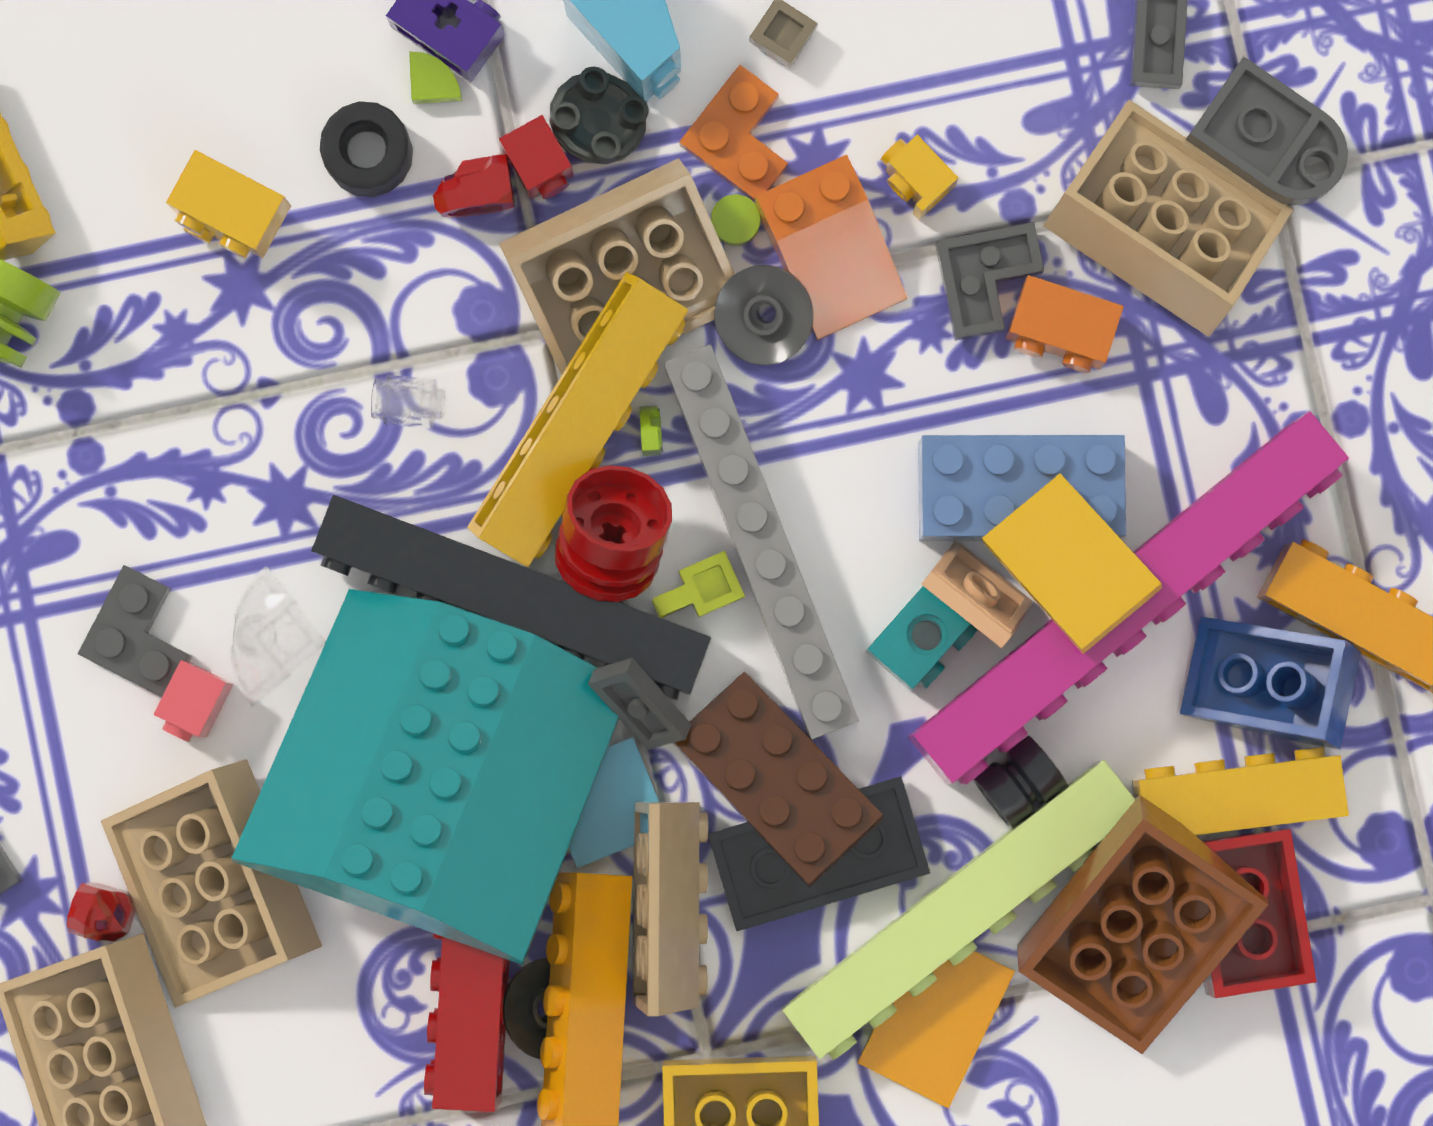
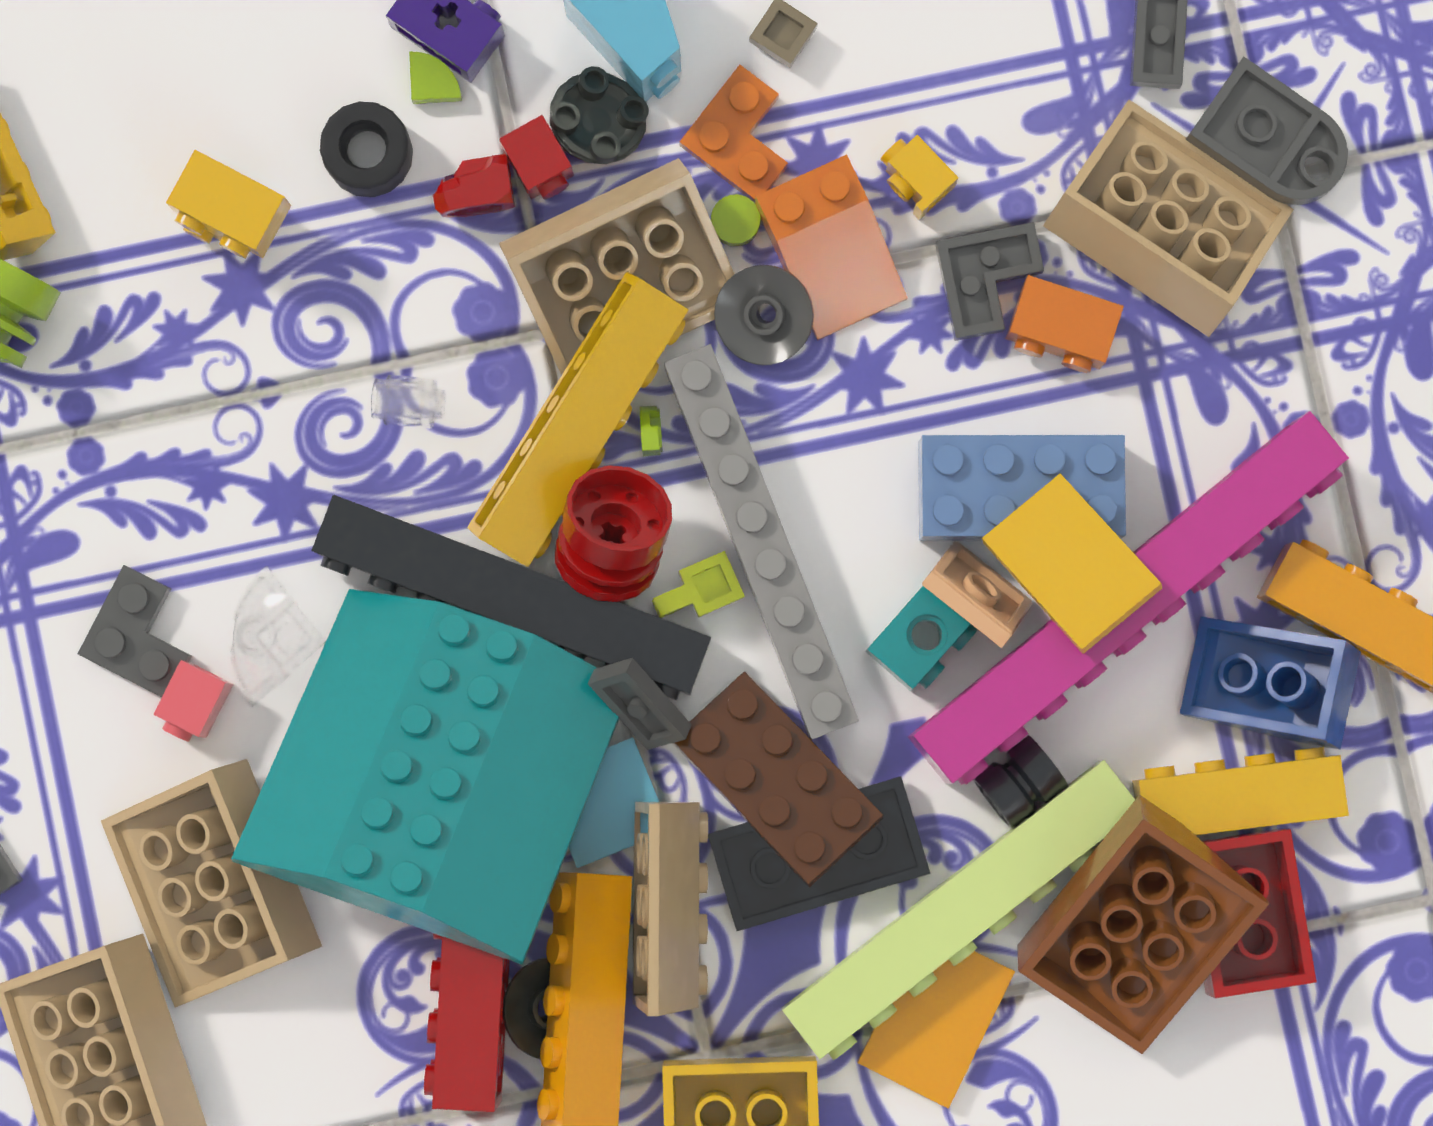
red rock [66,882,136,942] -> none

